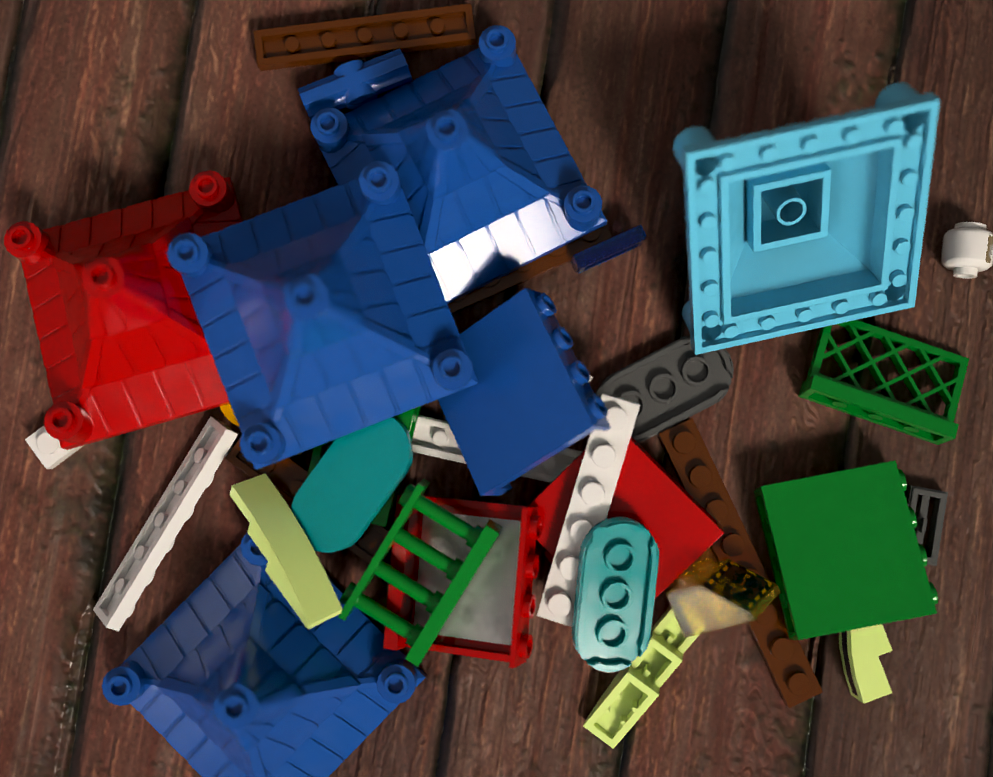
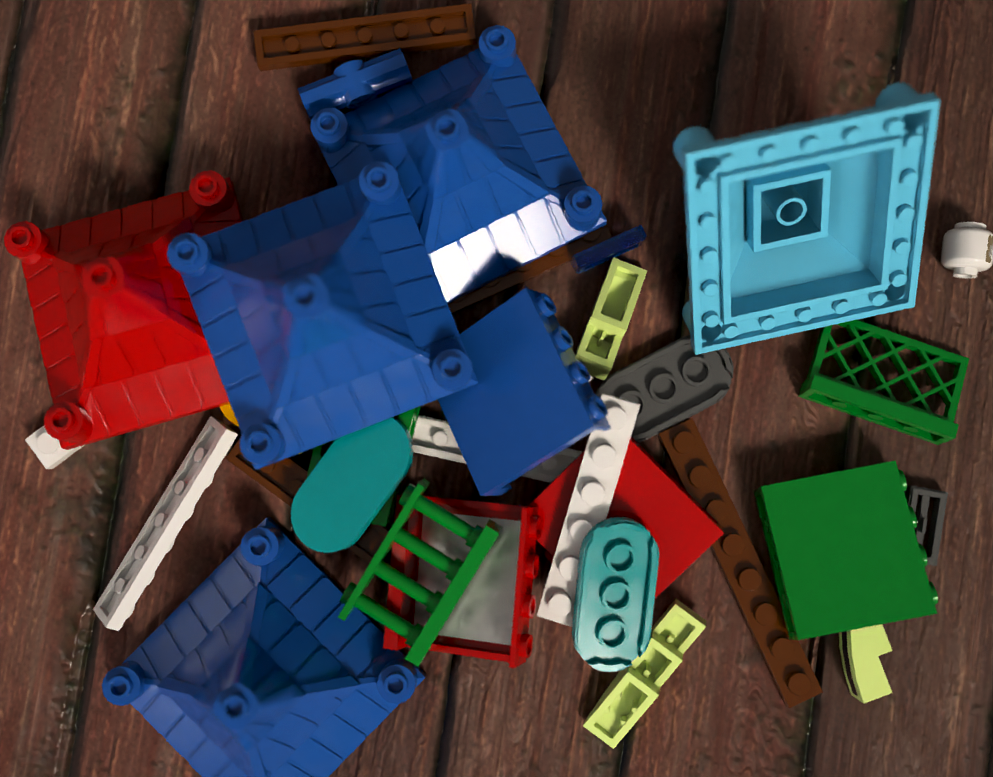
yellowish green slope [230,473,342,629] -> none
clear yellow slope [666,558,780,637] -> none
none -> yellowish green slope [575,257,647,380]

